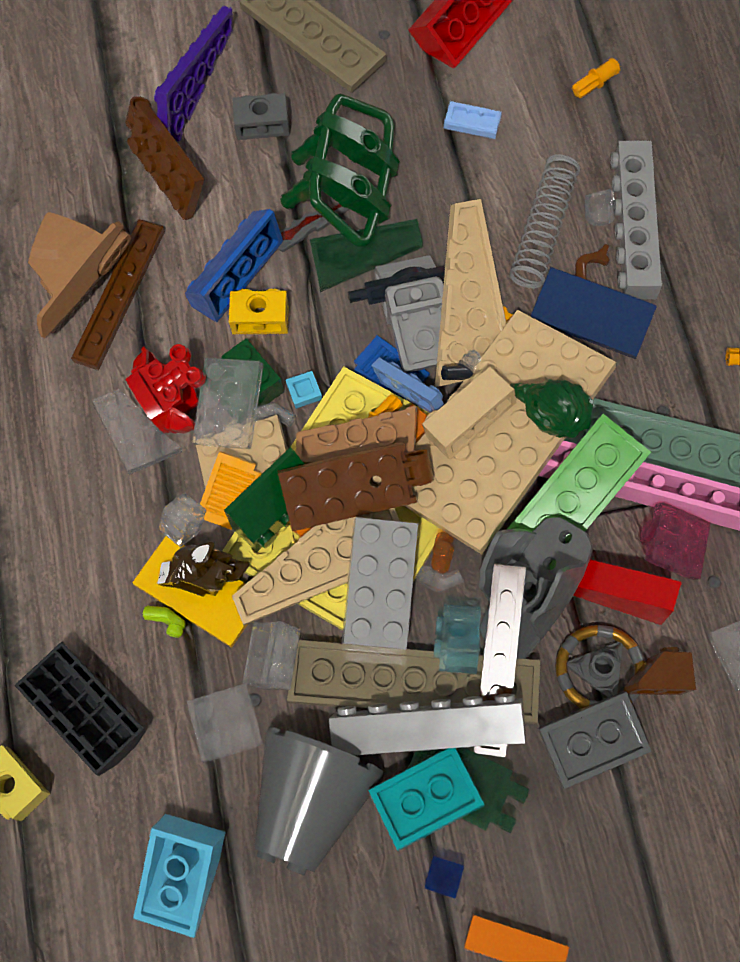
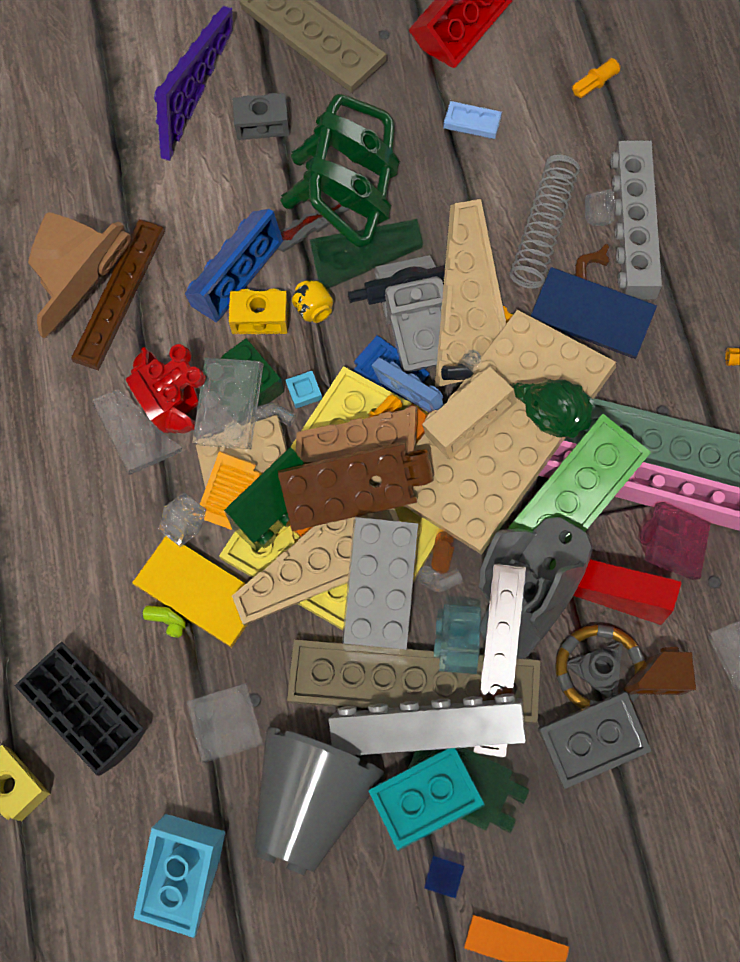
reddish brown hinge [125,96,205,220] -> none
dark brown piece [157,542,250,597] -> none
clear hinge [243,621,301,690] -> none
none -> yellow head [292,280,333,323]

